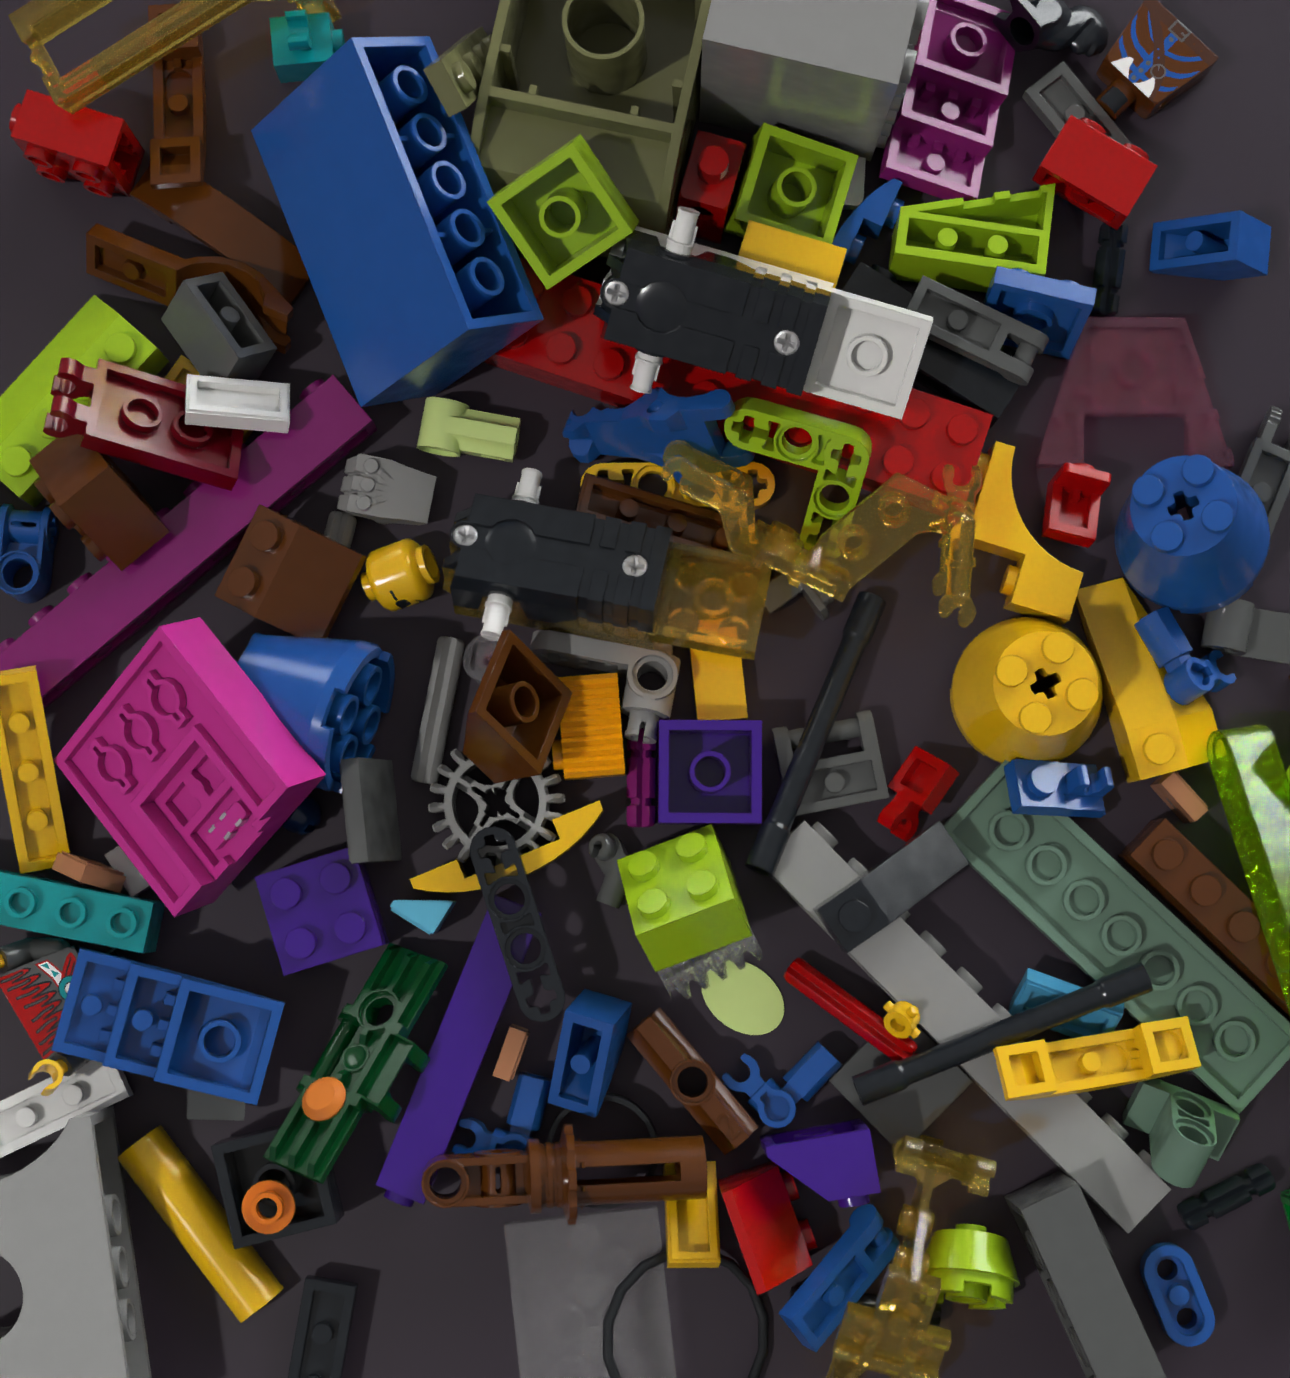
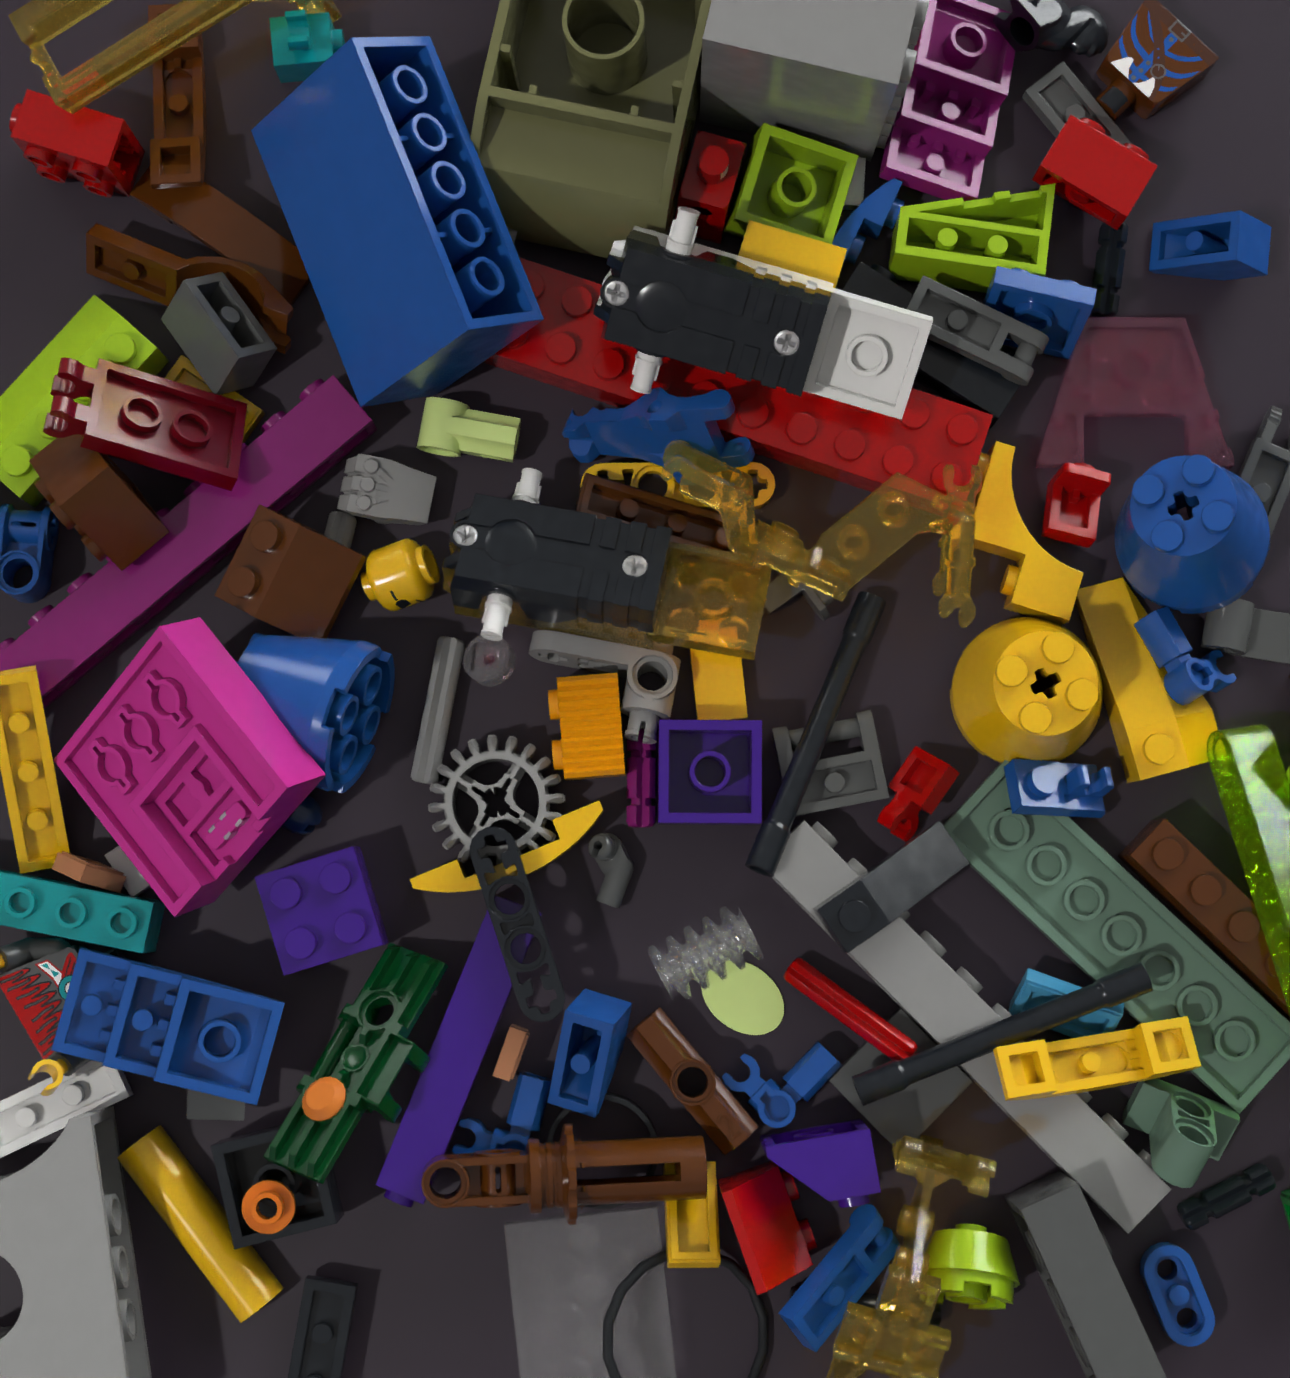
white tile [185,374,290,433] -> none
dark grey tile [339,757,402,864] -> none
medium azure slope [390,899,456,935] -> none
olive plate [423,26,492,117] -> none
reddish brown slope [463,629,572,783] -> none
lime brick [487,134,640,290] -> none
lime brick [617,824,752,972] -> none
lime beam [724,397,872,560] -> none
yellow piece [883,1000,921,1039] -> none
nougat tile [1150,772,1208,823] -> none

